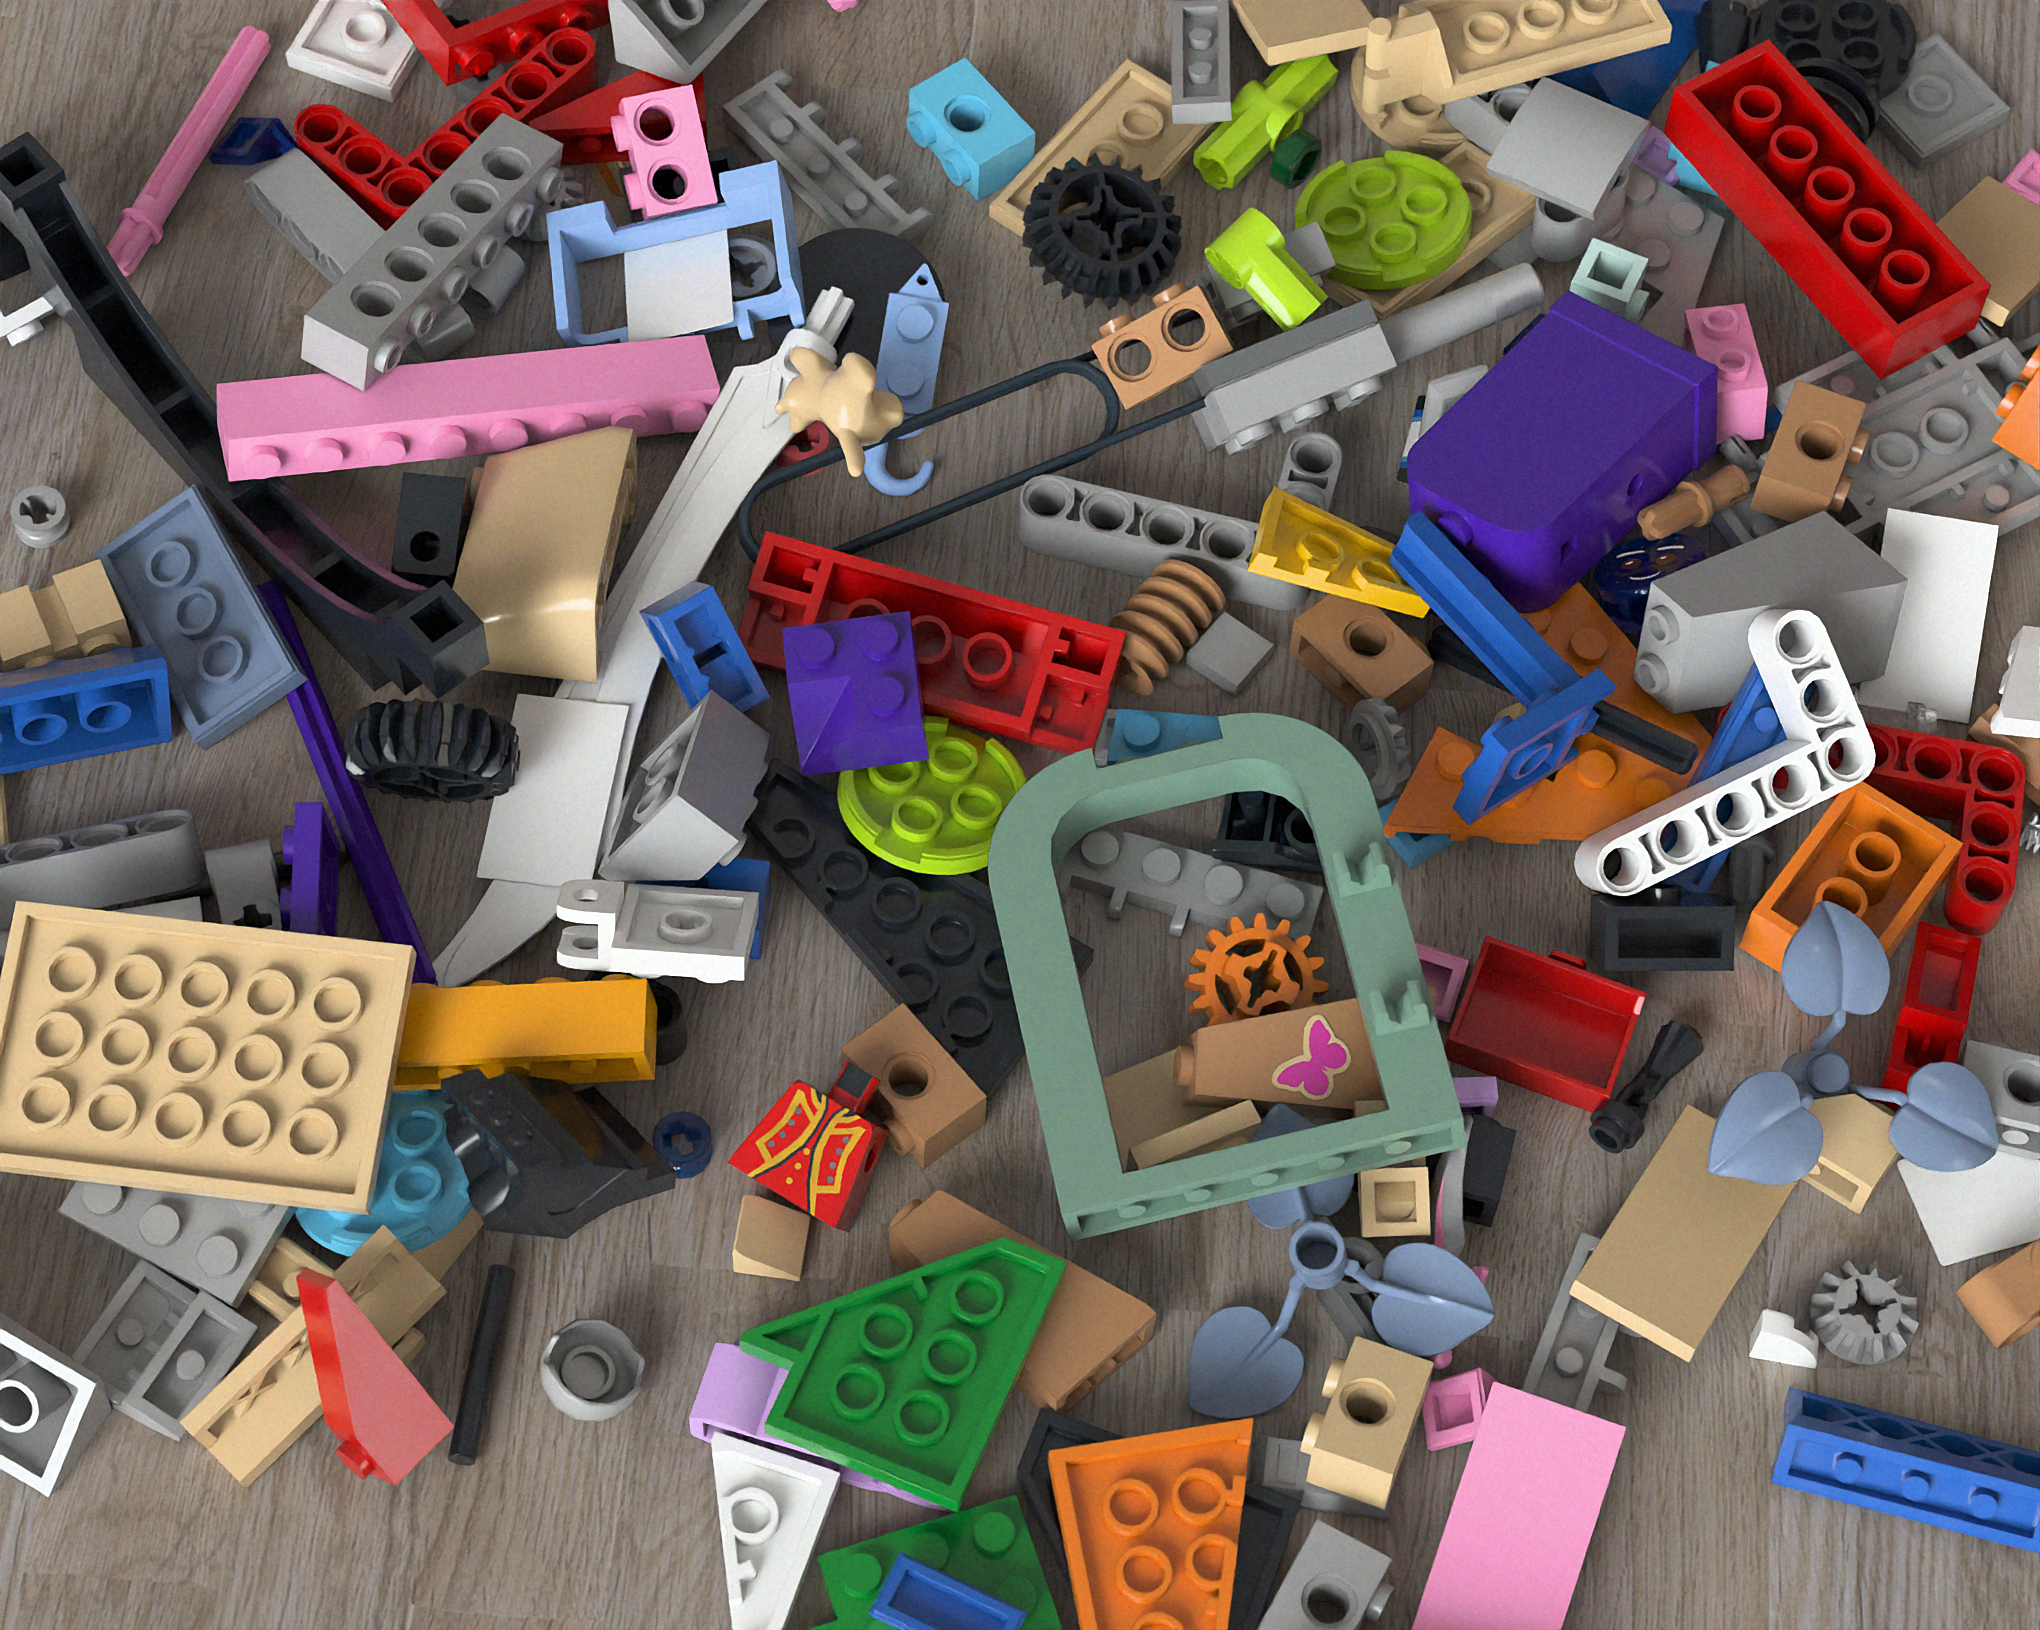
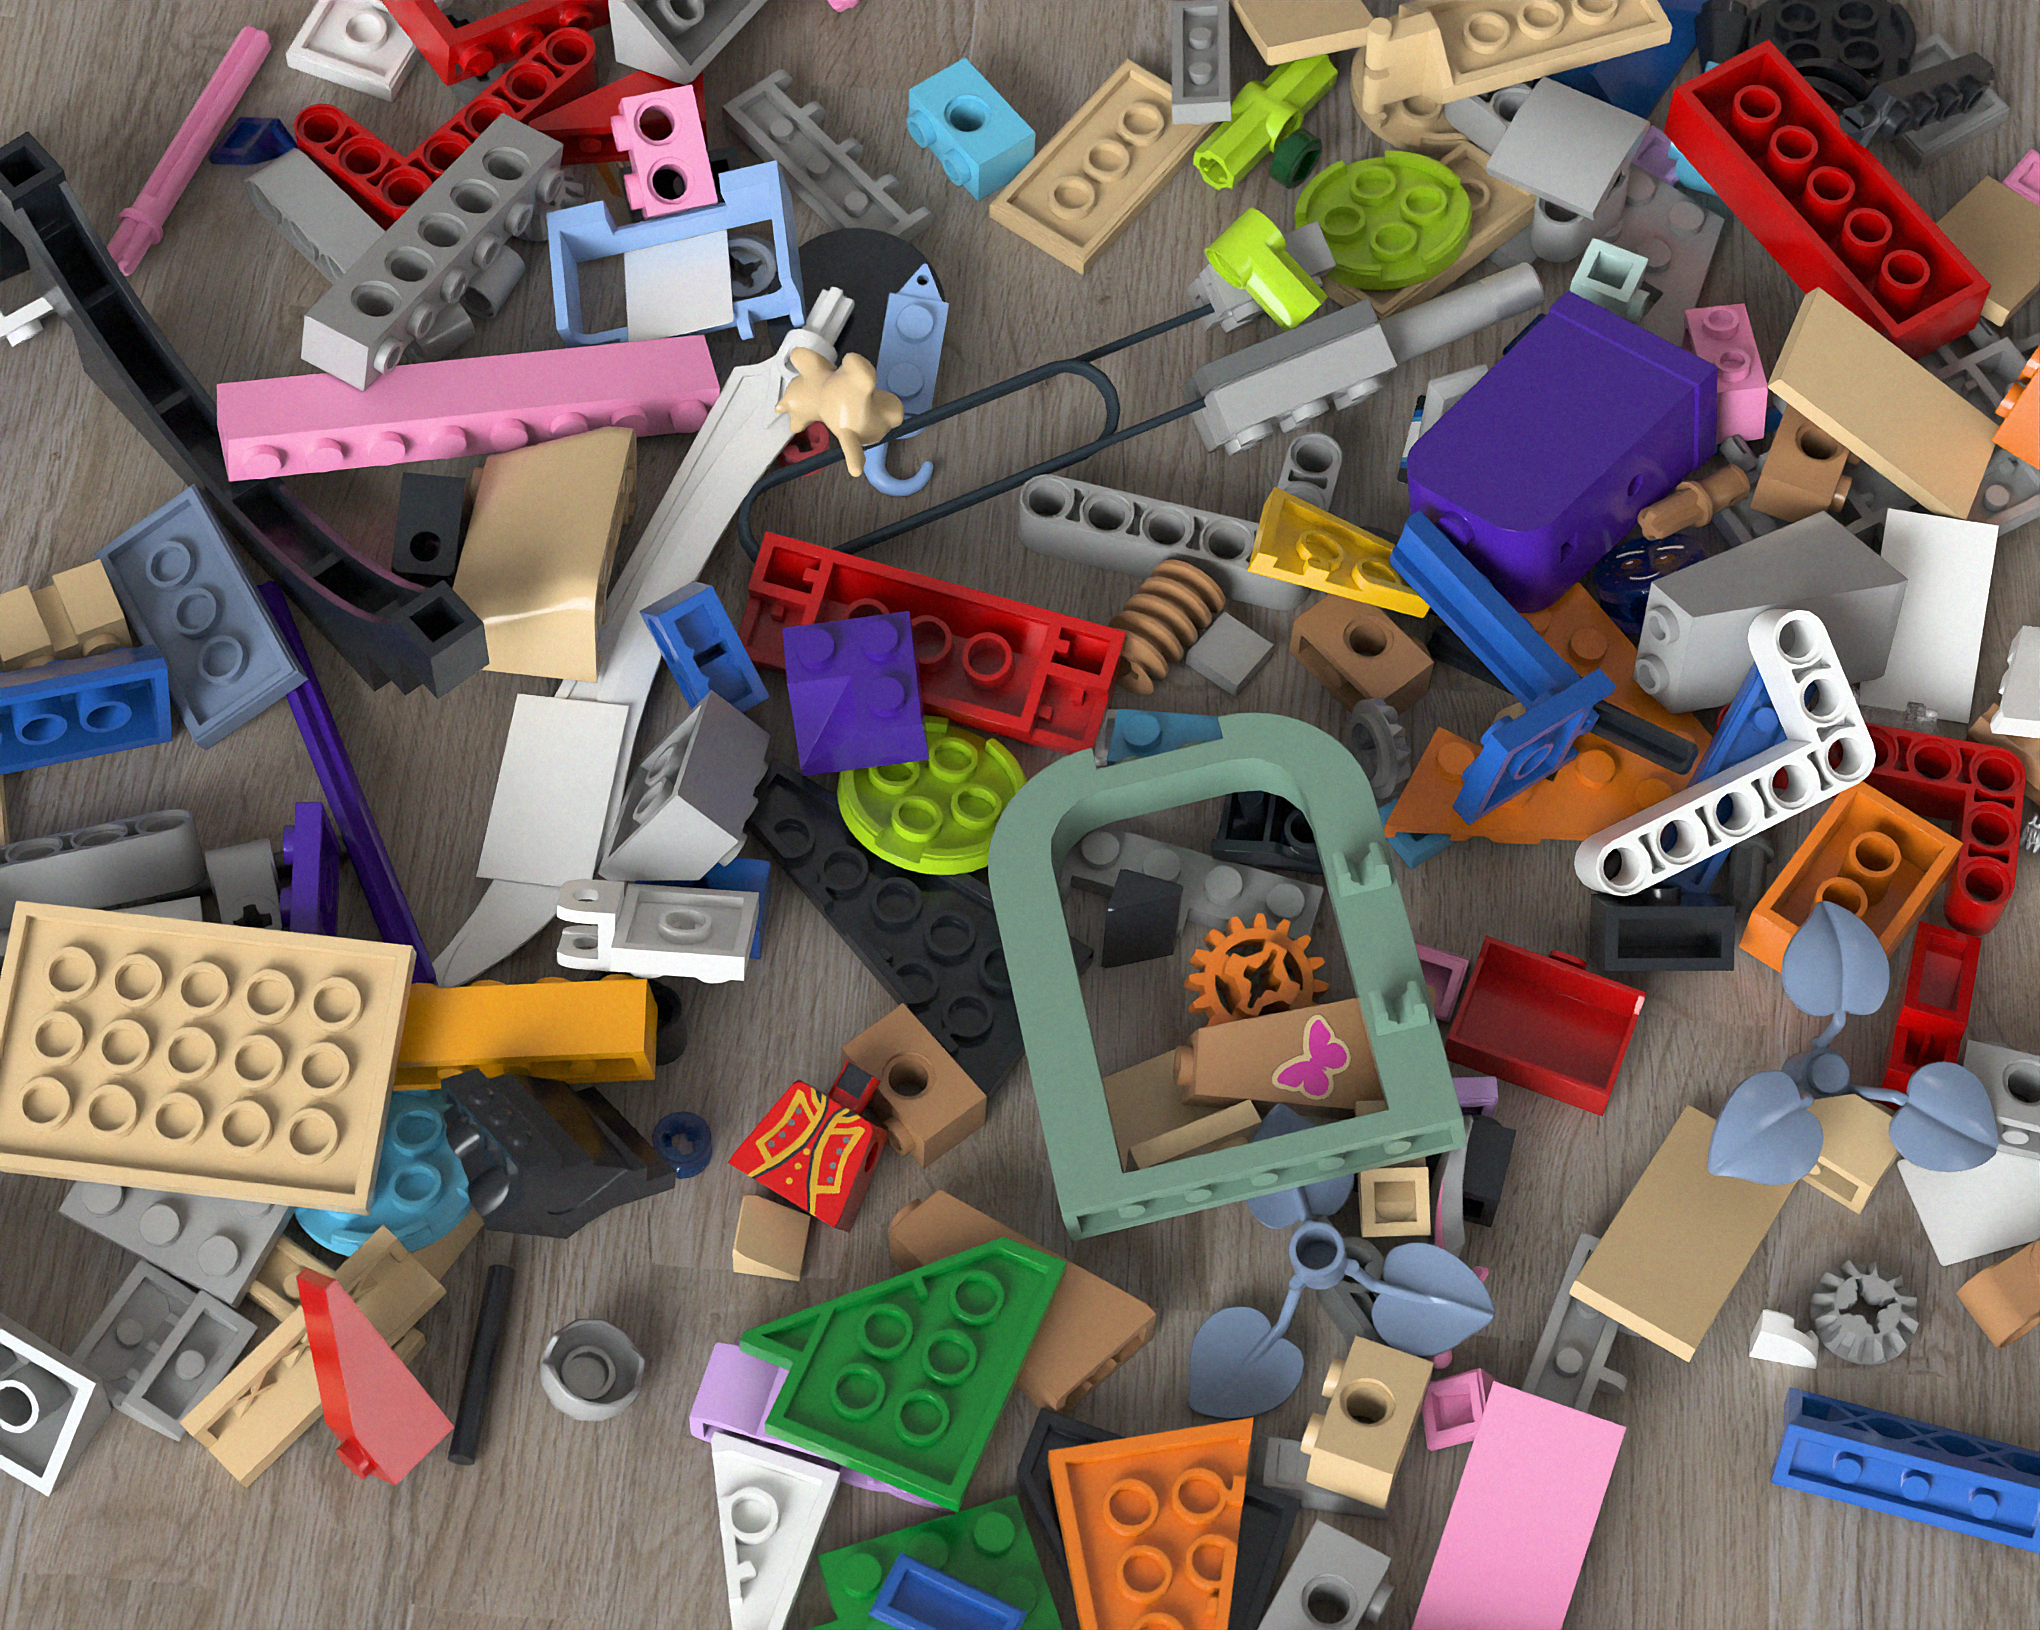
light grey bush [10,485,71,548] -> none
black gear [344,698,521,804] -> none
black gear [1022,152,1182,311] -> none
brick [1091,281,1238,410] -> none
black piece [1589,1021,1704,1154] -> none
none -> black slope [1101,869,1184,968]
none -> tan tile [1767,287,2000,520]
none -> black plate [1839,52,1994,148]

